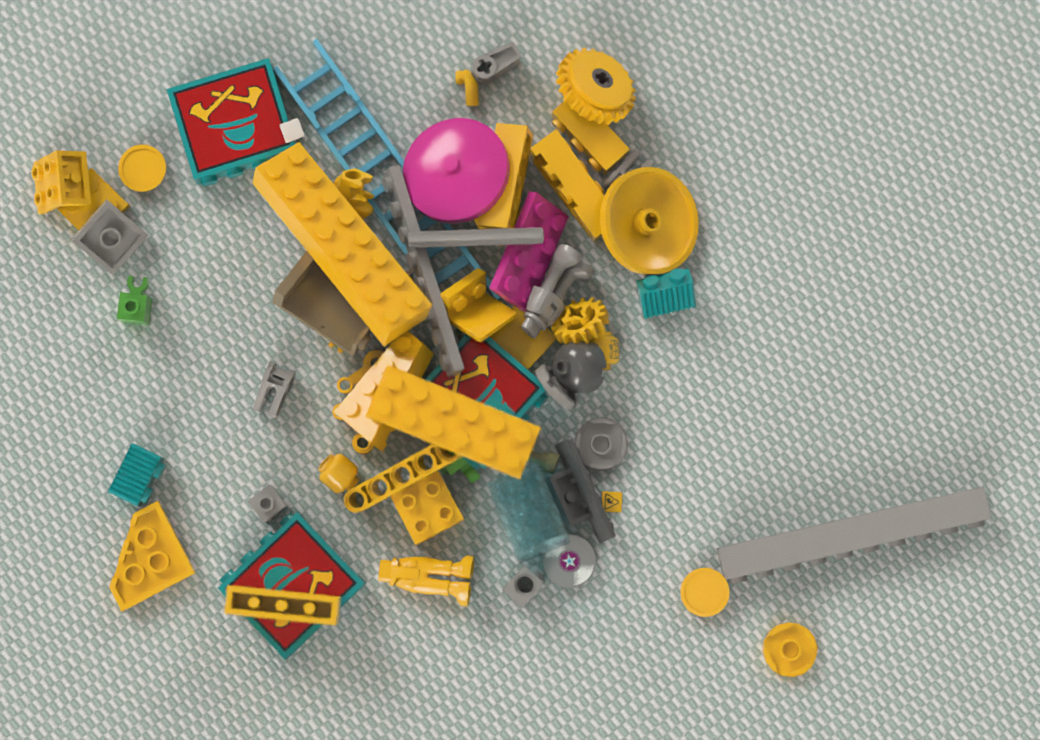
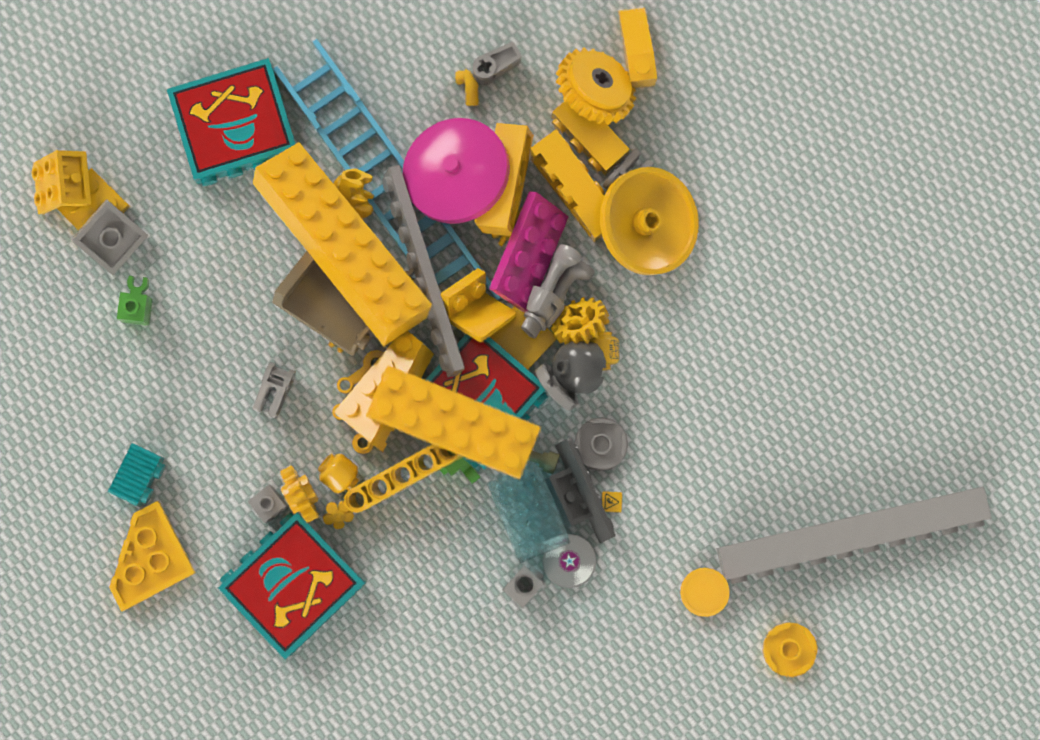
yellow piece [118,144,166,192] -> none
yellow brick [224,585,341,625] -> none
white sticker [280,118,304,143] -> none
yellow piece [378,555,475,606] -> none
yellow bracket [391,471,465,545] -> none
light grey axle [408,227,544,248] -> none
teal brick [636,268,696,319] -> none
none -> yellow gear [280,465,319,523]
none -> yellow plant [323,500,354,529]
none -> yellow slope [618,8,657,88]

